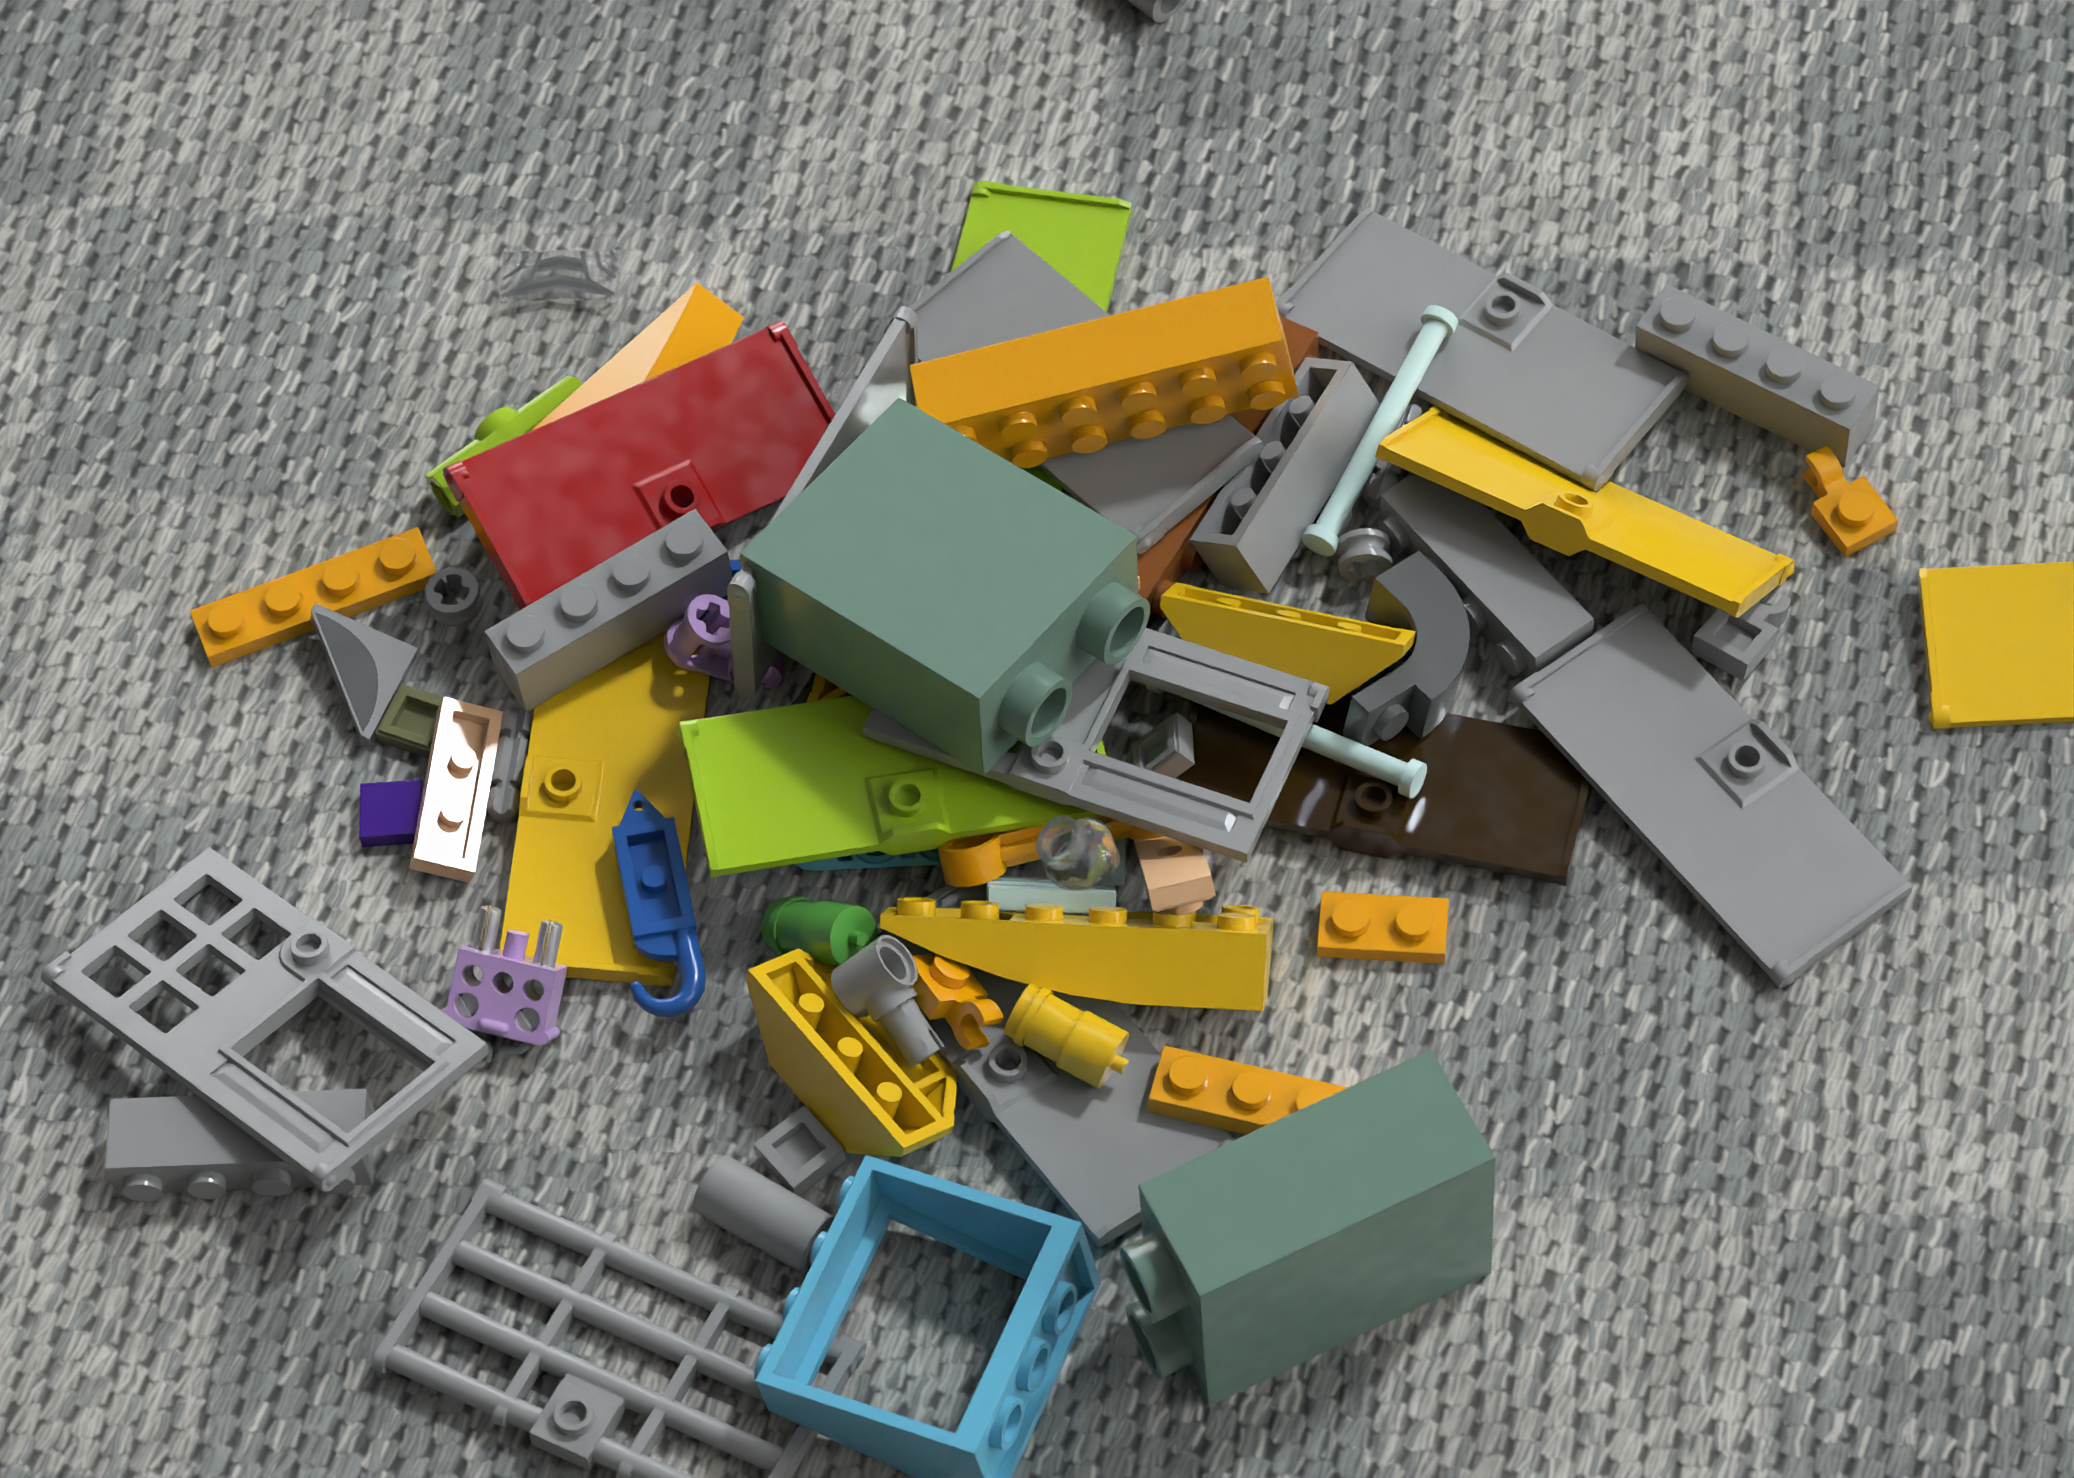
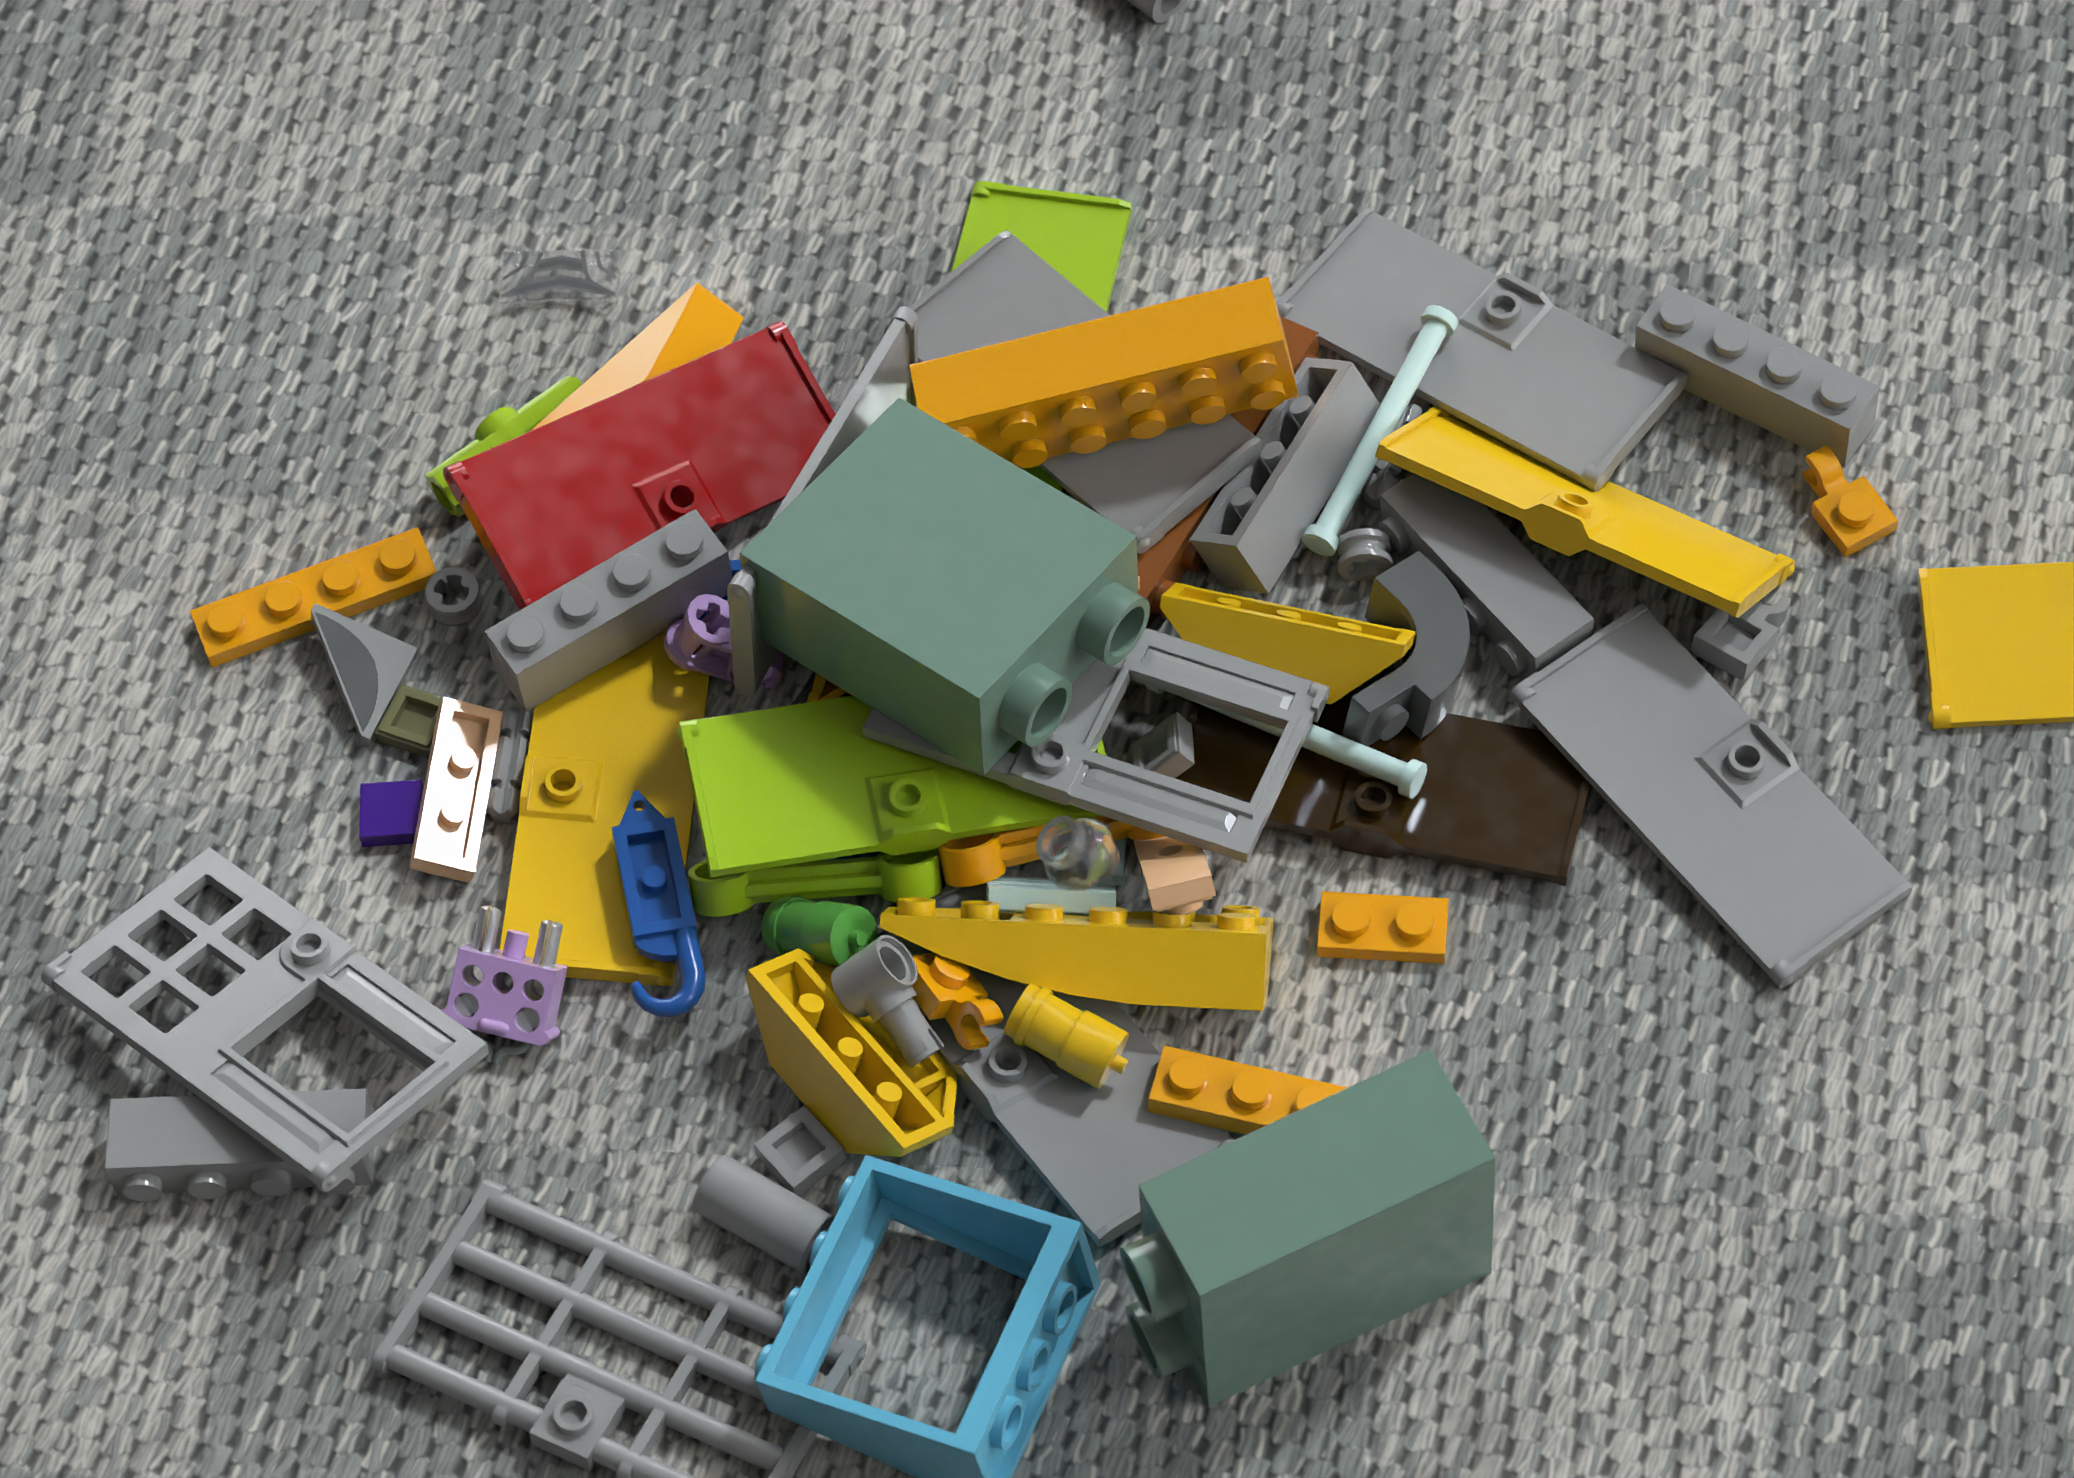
none -> lime piece [688,848,943,917]

